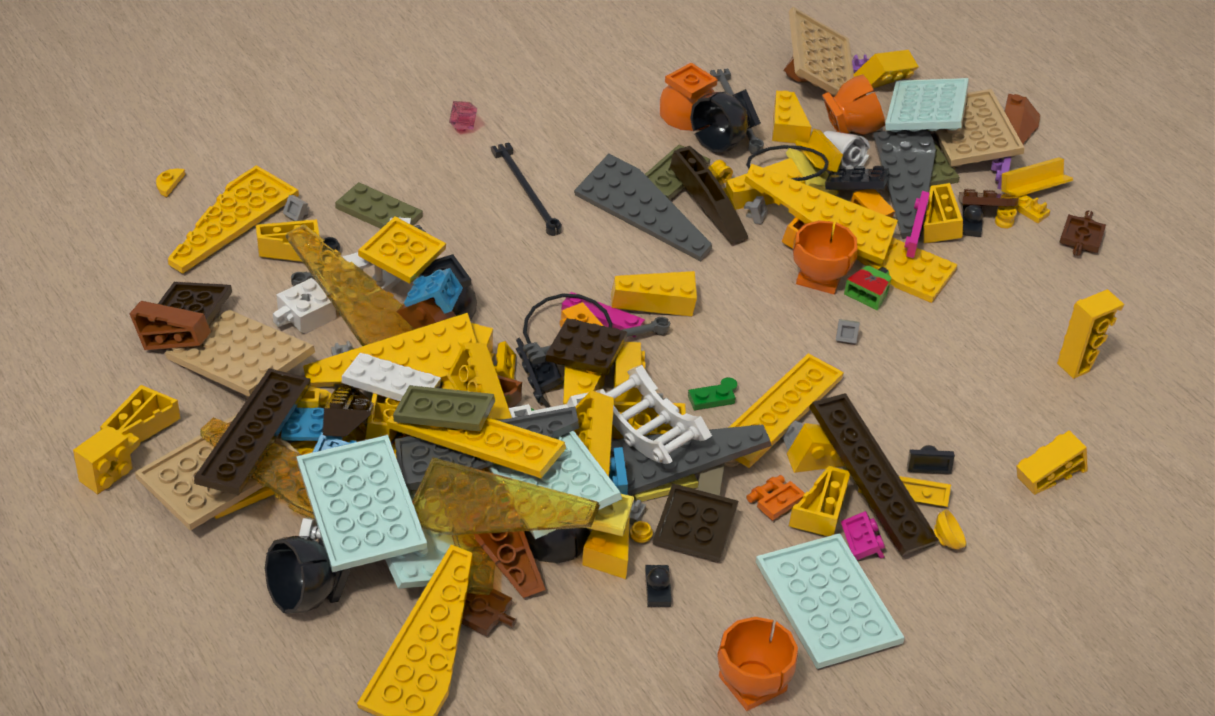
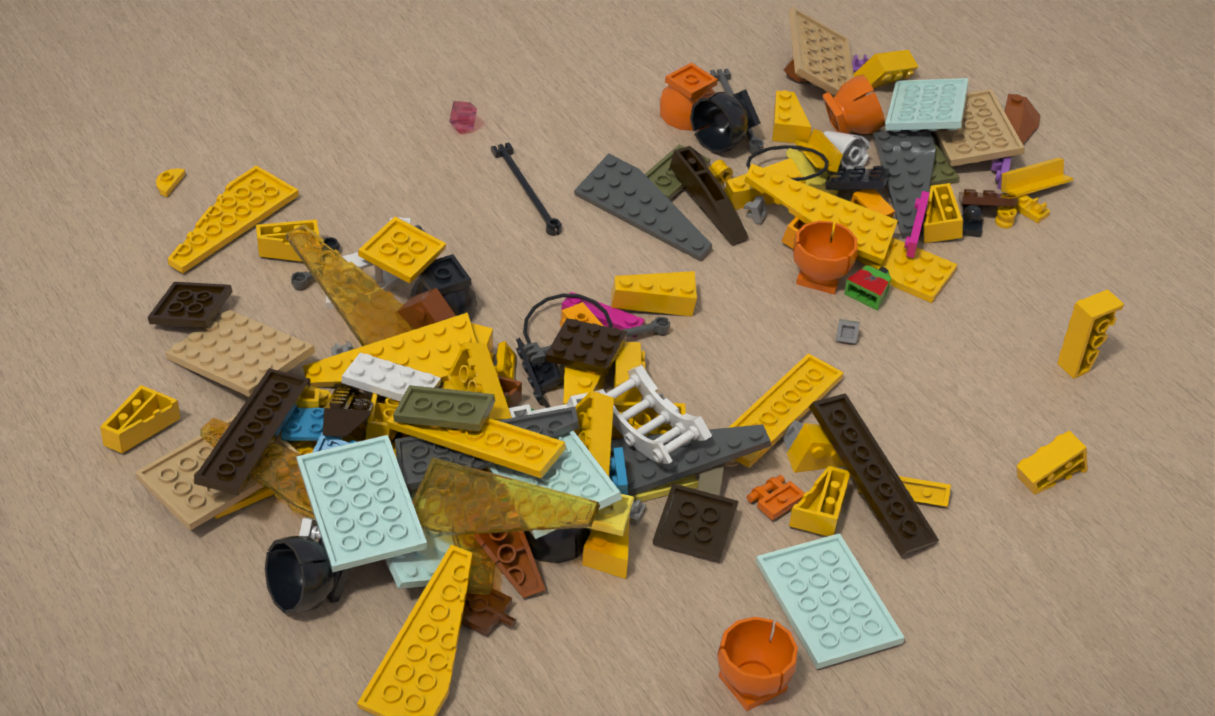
yellow hinge [73,427,140,494] -> none
dark orange wedge [129,301,211,350] -> none
white hinge [273,278,336,334] -> none
light grey tile [283,195,310,221] -> none
olive plate [335,182,423,229] -> none
dark azure bracket [404,268,463,314] -> none
yellow plate [630,521,653,543] -> none
black tile [645,565,672,607] -> none
green hinge [688,377,737,411] -> none
dark pink bracket [841,511,886,560] -> none
black tile [907,445,955,474] -> none
yellow piece [934,509,966,550] -> none
reddish brown plate [1059,210,1106,256] -> none

